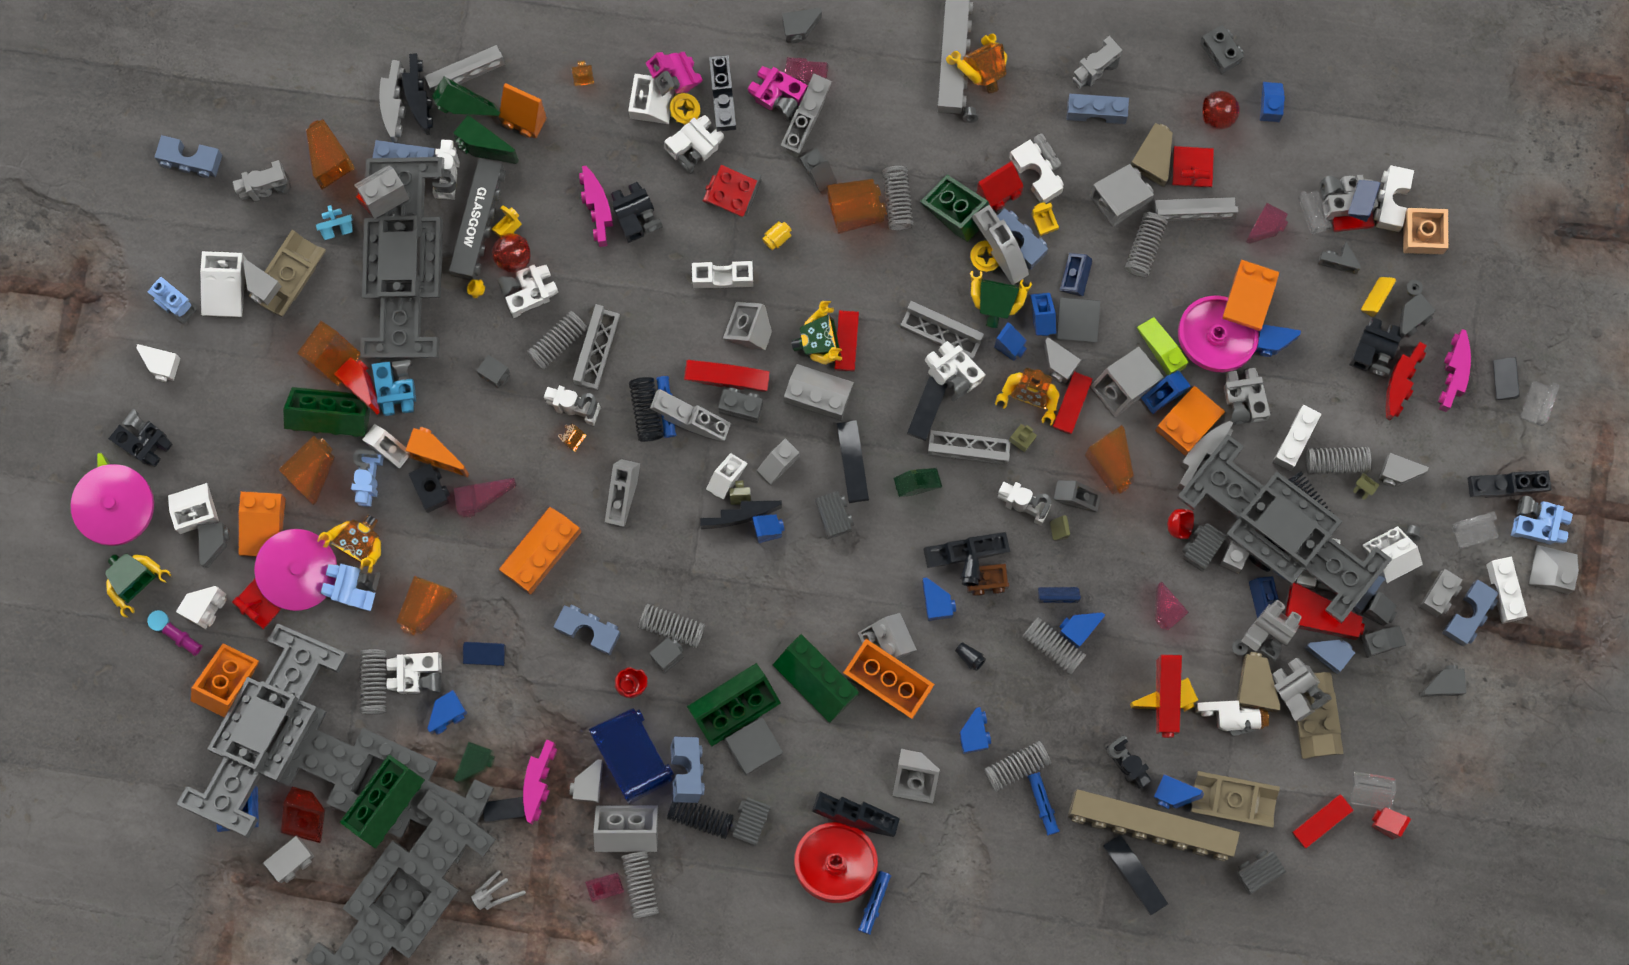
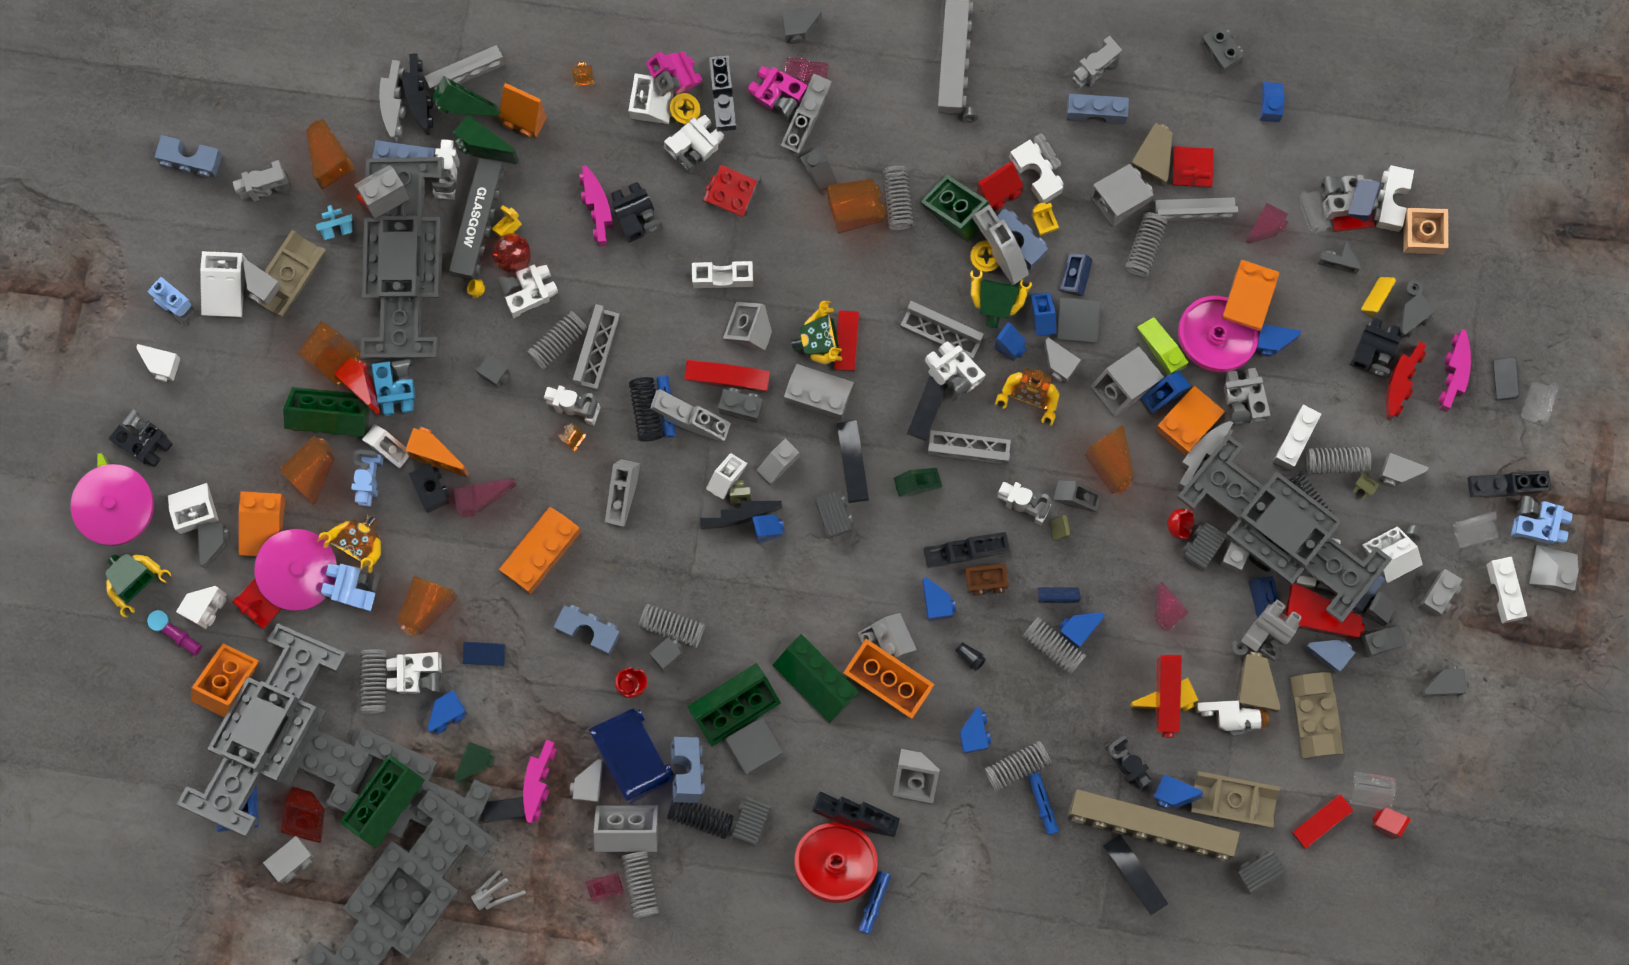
yellow brick [762,221,792,251] -> none
clear orange torso [946,34,1007,93] -> none
black cone [960,555,981,587] -> none
olive tile [1009,424,1037,452] -> none
red tile [1053,371,1093,435] -> none
clear red helmet [1202,90,1240,130] -> none
light grey hips [1272,658,1332,721] -> none
sand blue arch [1442,580,1499,646] -> none

